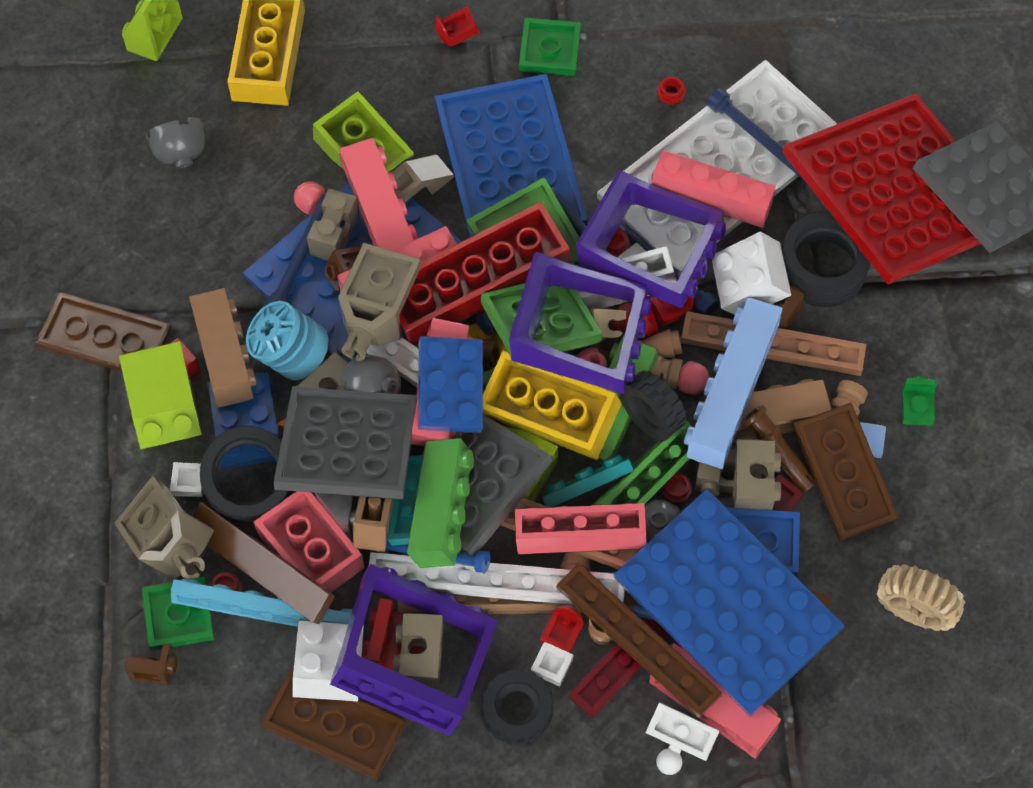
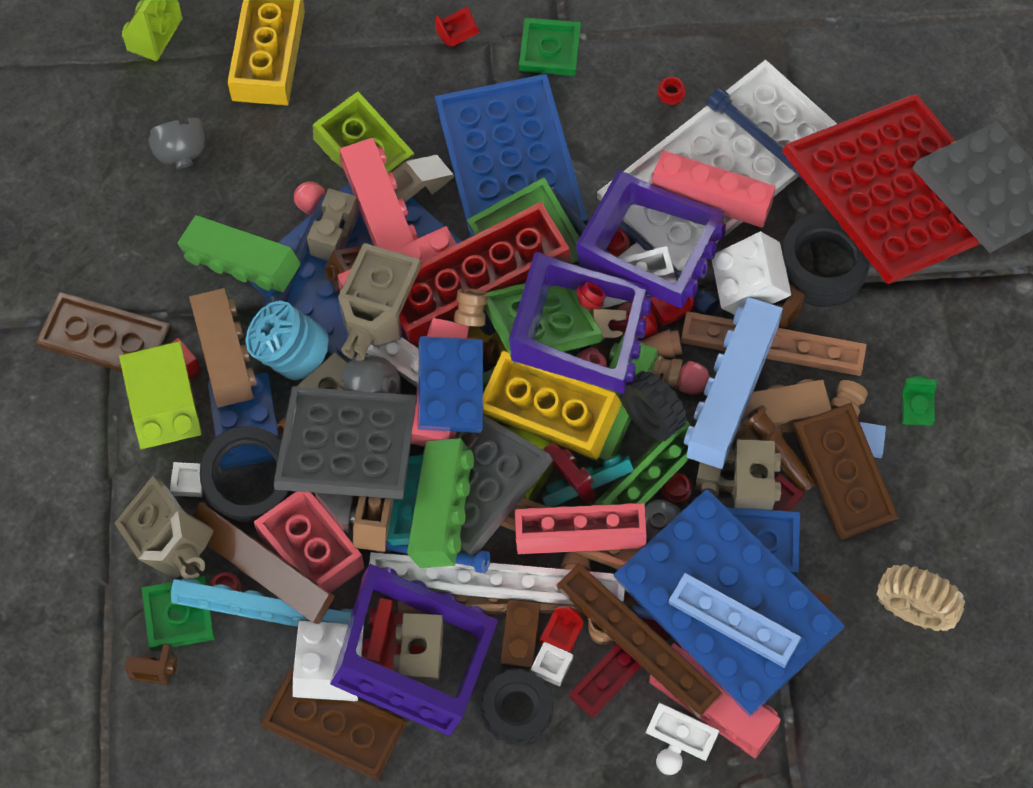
none -> bright green brick [177,215,301,293]
none -> medium nougat wheel [454,289,488,326]
none -> reddish brown plate [500,599,540,668]
none -> dark red plate [544,441,596,504]
none -> red plate [576,282,606,310]
none -> light blue plate [669,573,801,668]

